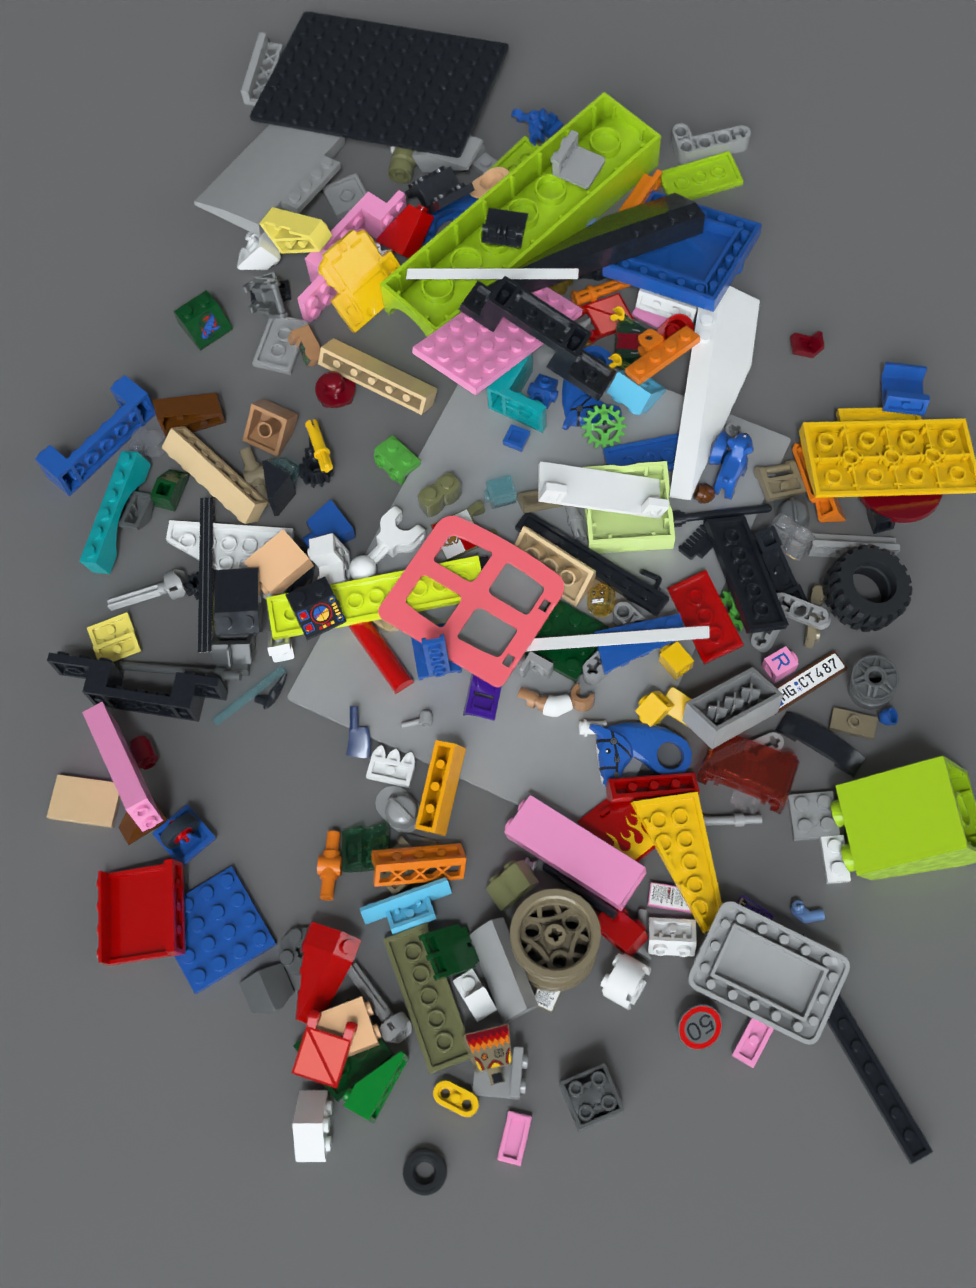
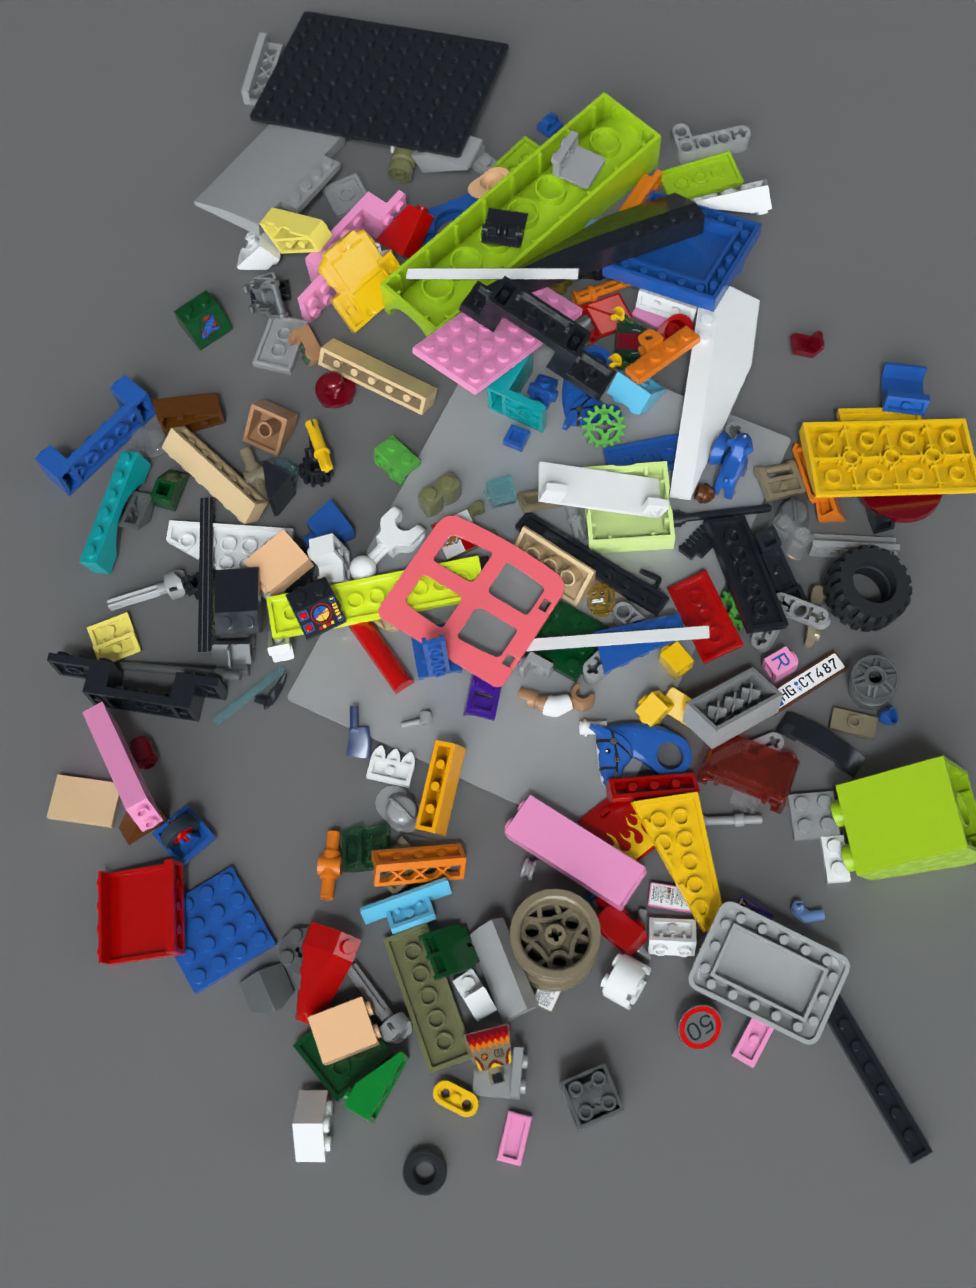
coral flag [291,1010,358,1089] -> none
black bracket [405,166,475,214] -> none
olive brick [486,860,539,911] -> none
blue piece [511,108,549,146] -> none
black bar [542,863,619,920] -> none
none -> white wedge [690,179,772,215]

